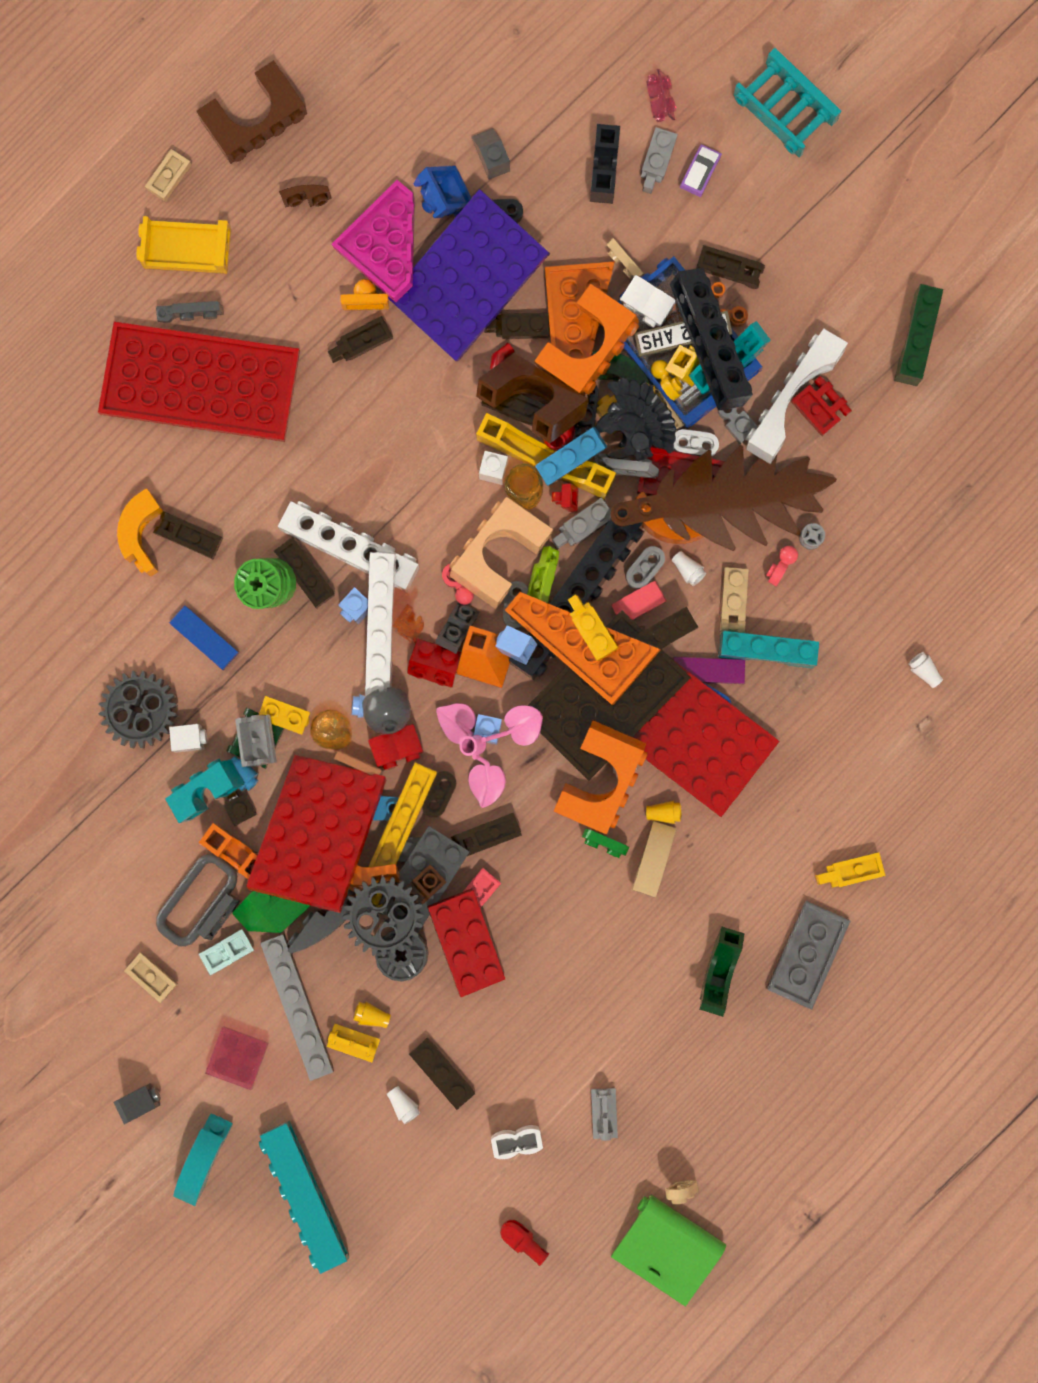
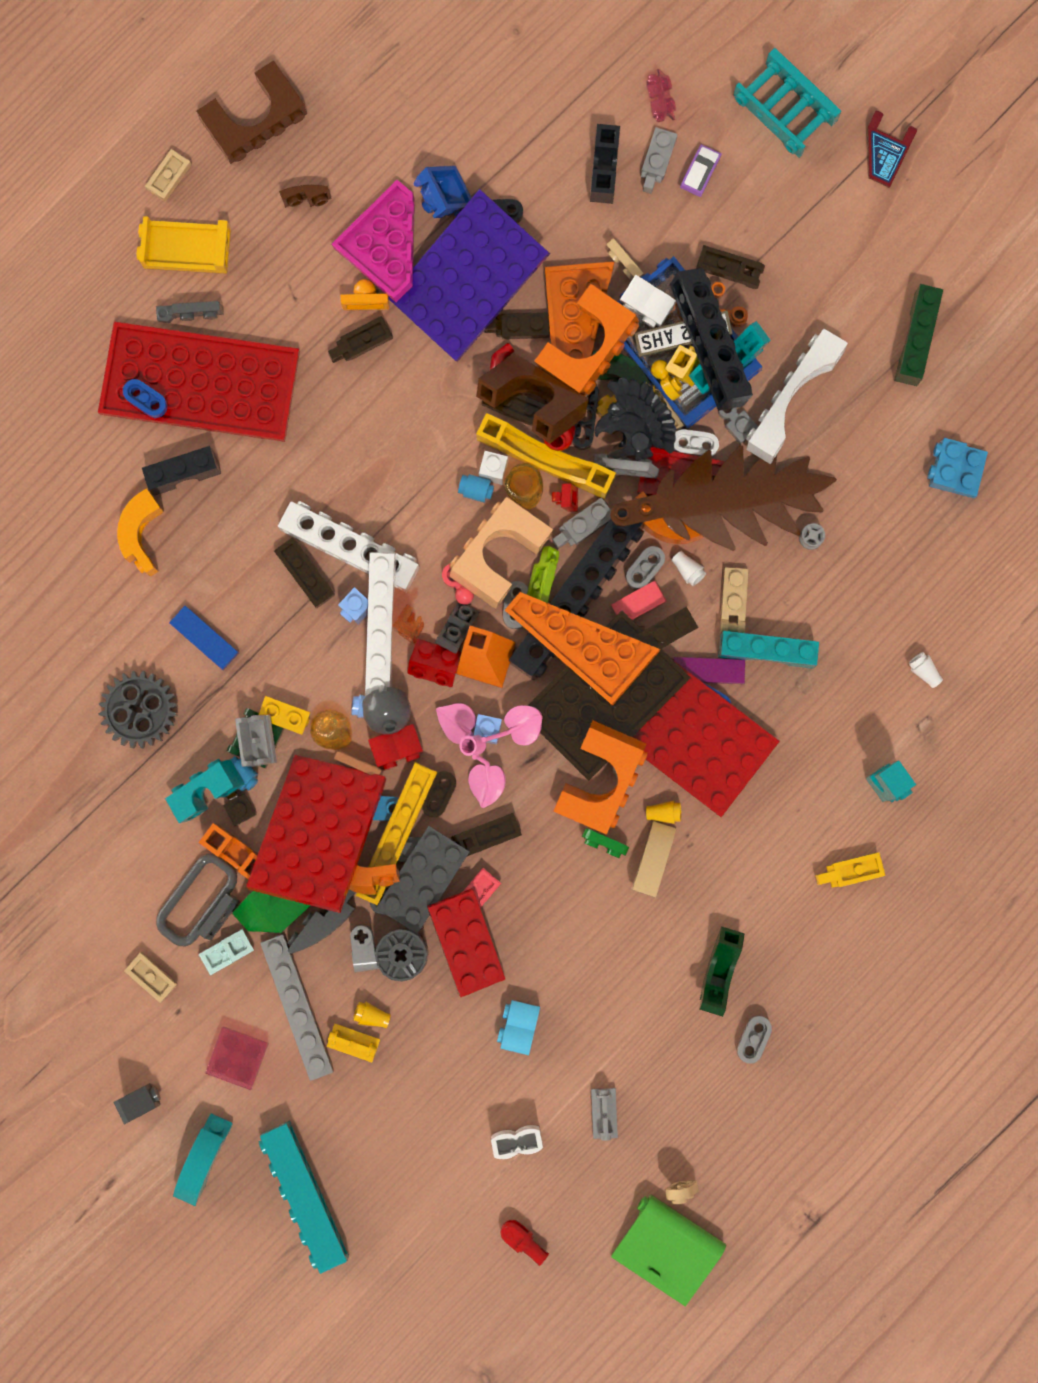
dark brown plate [153,511,223,560] -> none
white brick [169,724,207,753] -> none
bright green wheel [234,558,296,609] -> none
dark grey gear [343,875,424,957] -> none
white cone [387,1086,420,1124] -> none
reddish brown slope [393,865,446,914] -> none
dark brown plate [409,1037,475,1110] -> none
dark grey slope [471,128,510,180] -> none
light blue brick [496,625,537,665] -> none
dark azure plate [535,427,607,486] -> none
yellow hinge [568,595,619,661] -> none
coral plate [766,546,798,586] -> none
flat silver tile [767,901,850,1010] -> none
red plate [791,376,852,436] -> none
none -> blue plate [123,379,168,418]
none -> black arch [142,446,221,496]
none -> light grey piece [350,924,379,973]
none -> dark azure brick [458,474,494,503]
none -> medium azure brick [497,1000,540,1055]
none -> light grey plate [737,1016,772,1064]
none -> teal arch [866,760,916,803]
none -> flag [868,110,917,188]
none -> dark azure plate [927,438,988,499]

